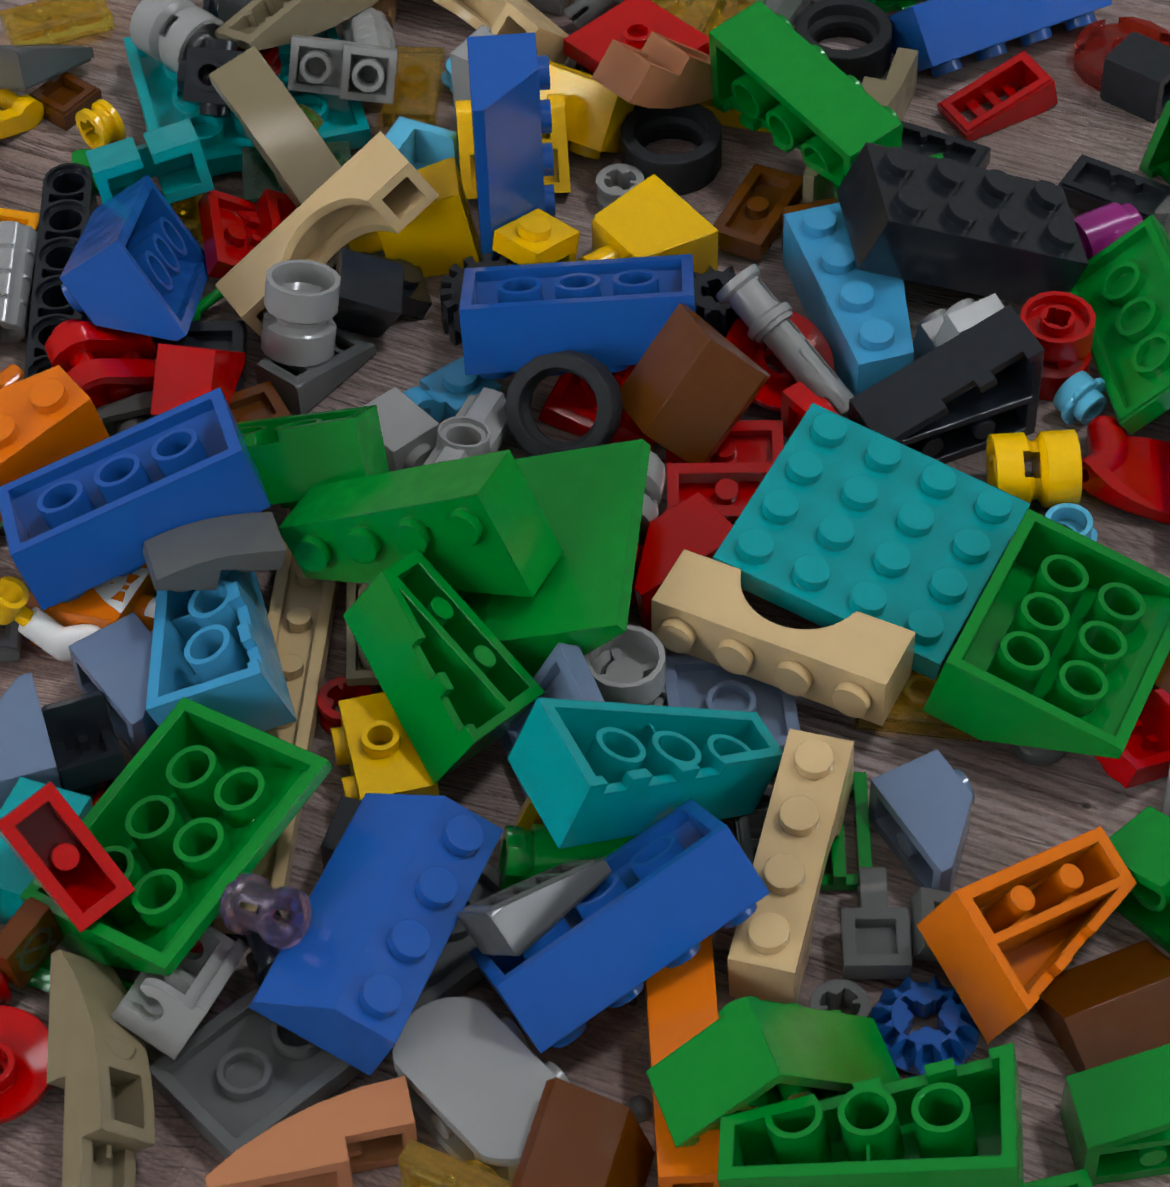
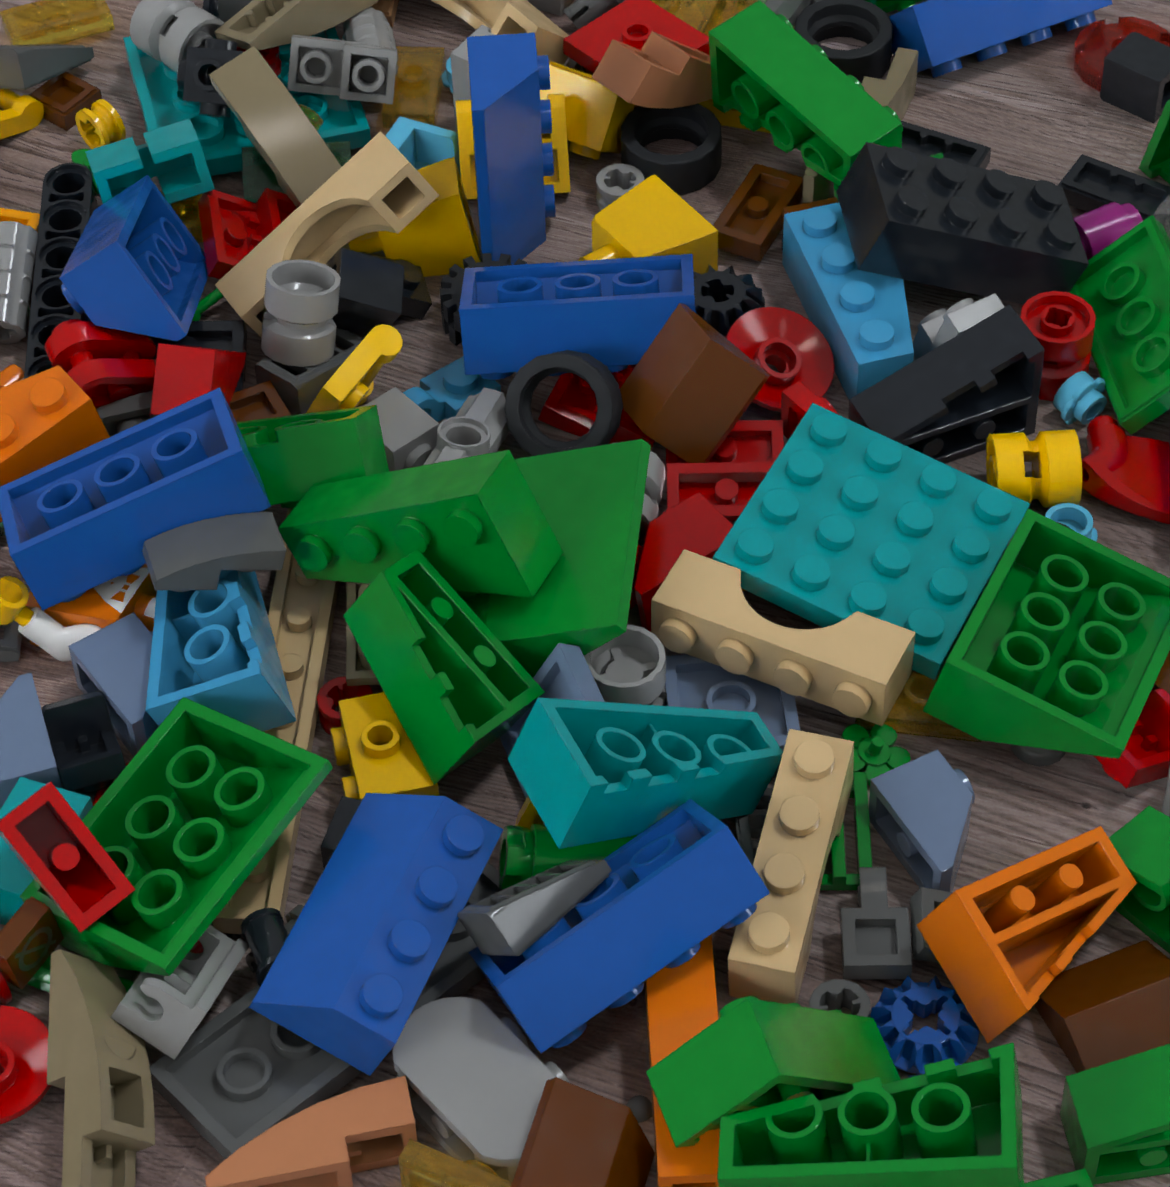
clear purple bush [219,873,312,949] -> none
yellow bracket [492,208,580,265] -> none
light grey pin [715,264,854,417] -> none
red slope [937,50,1058,141] -> none
none -> yellow plate [306,324,403,414]
none -> green plant [841,724,911,786]

